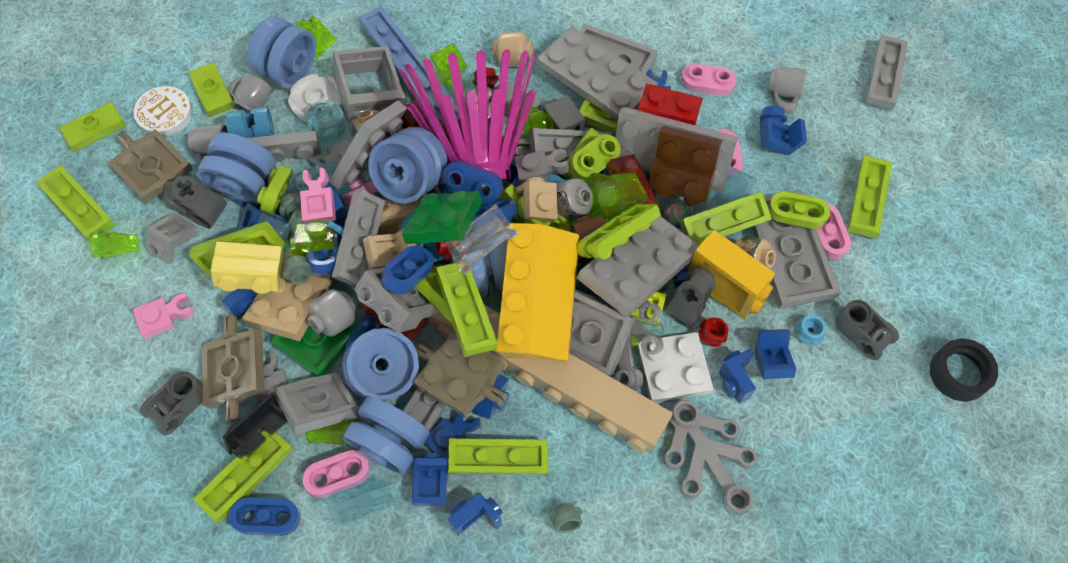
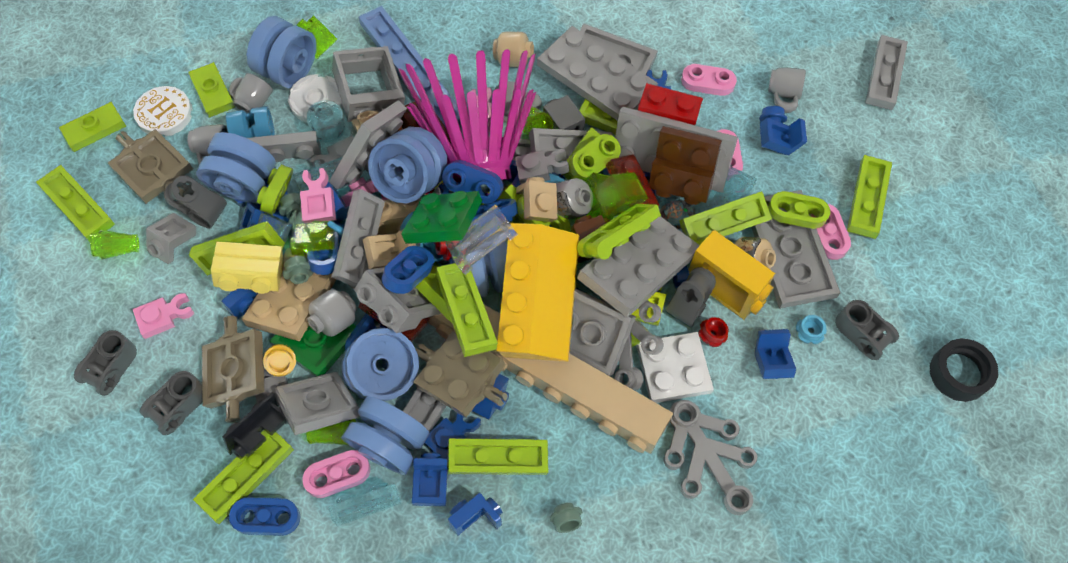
clear neon green bracket [430,43,468,87] -> none
red plate [472,67,499,89] -> none
blue bracket [719,349,756,404] -> none
none -> dark grey piece [74,330,137,396]
none -> yellow plate [263,344,296,376]

